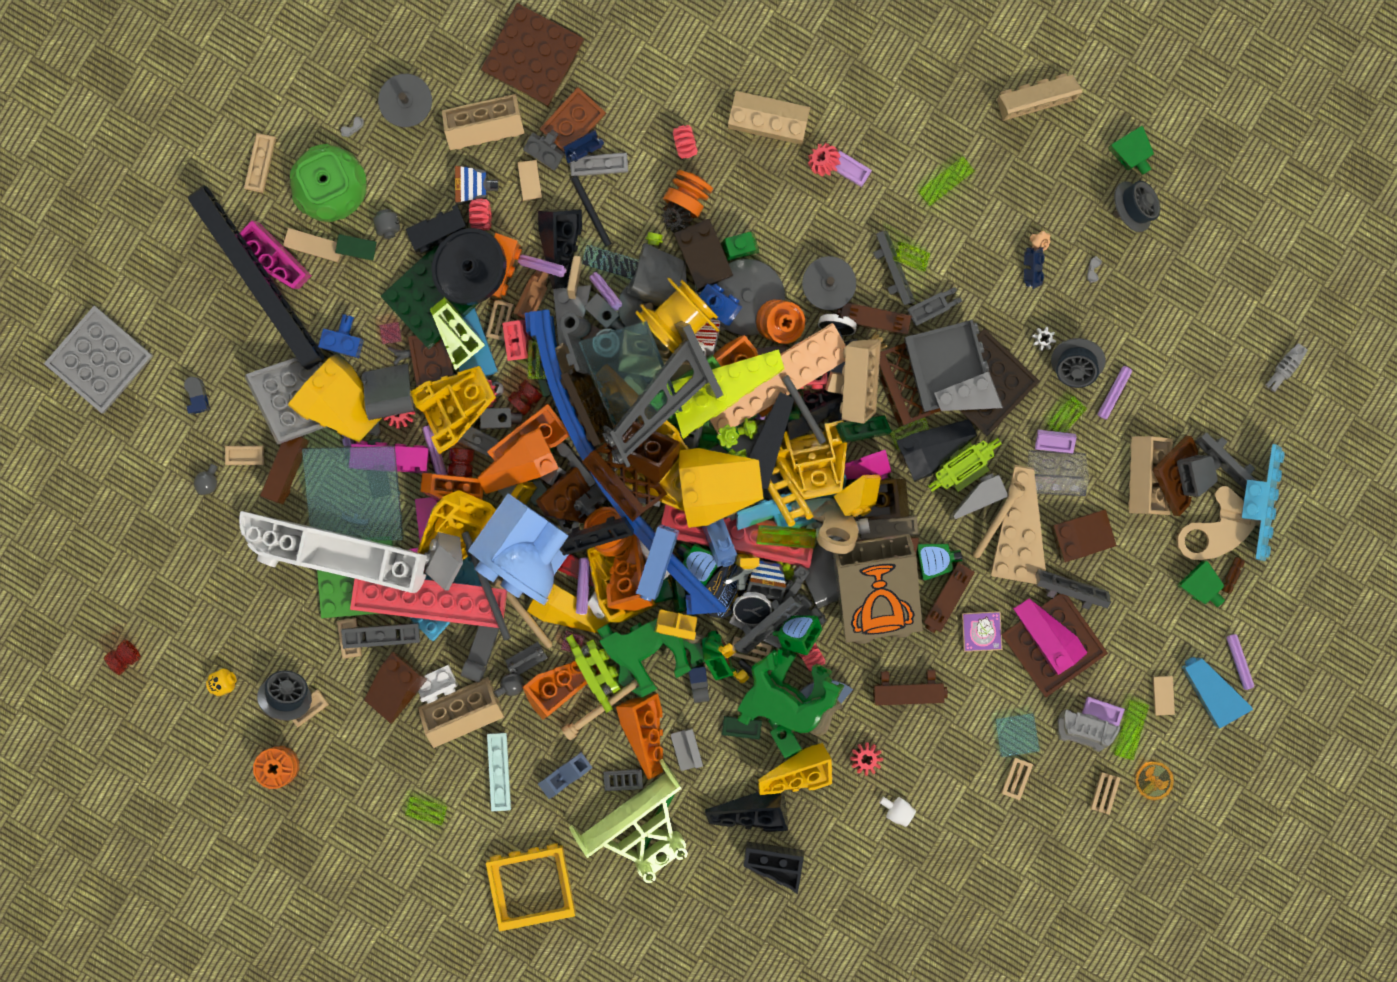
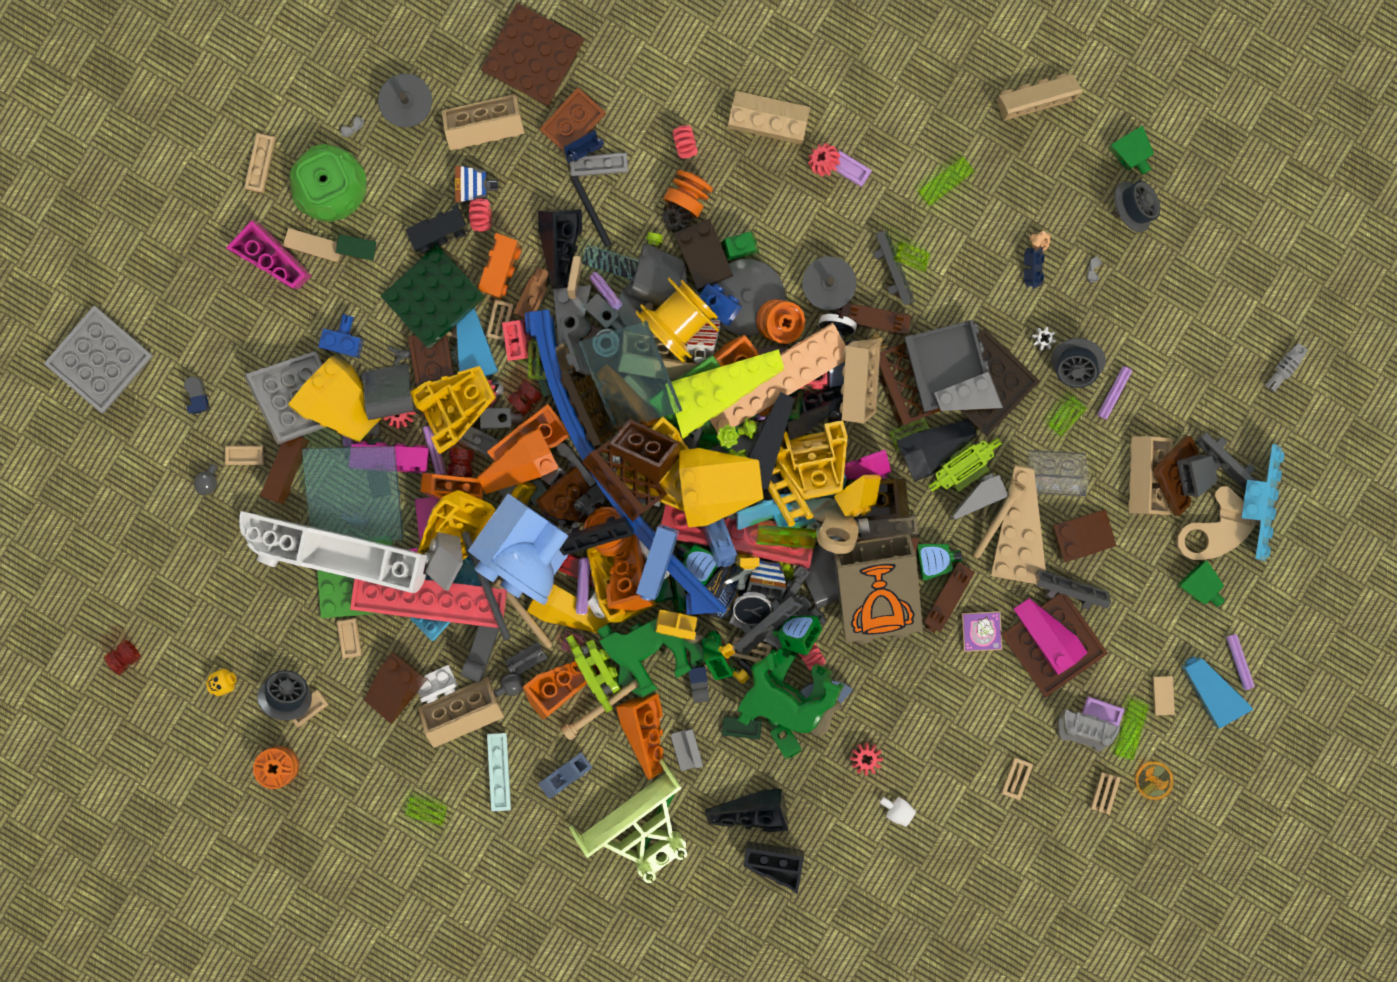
black beam [188,185,324,370] -> none
dark grey hinge [341,623,421,649] -> none
dark grey head [373,209,400,239] -> none
clear pink plate [379,322,402,345] -> none
lime wedge [430,297,485,370] -> none
black dish [432,228,507,305] -> none
yellow piece [486,843,576,931] -> none
tan tile [518,160,542,201] -> none
lavender axle [518,254,566,277] -> none
dark grey hinge [523,129,565,171] -> none
dark grey piece [602,321,723,467] -> none
dark grey slope [603,768,643,791] -> none
yellow wedge [758,743,832,795] -> none
dark grey bar [782,375,826,444] -> none
tan tile [825,371,844,394] -> none
dark green tile [836,415,892,443] -> none
reddish brown brick [873,670,948,705] -> none
dark grey hinge [907,287,962,327] -> none
clear light blue tile [995,713,1040,757] -> none
lavender tile [1035,430,1077,454] -> none
reddish brown axle [1221,557,1245,594] -> none

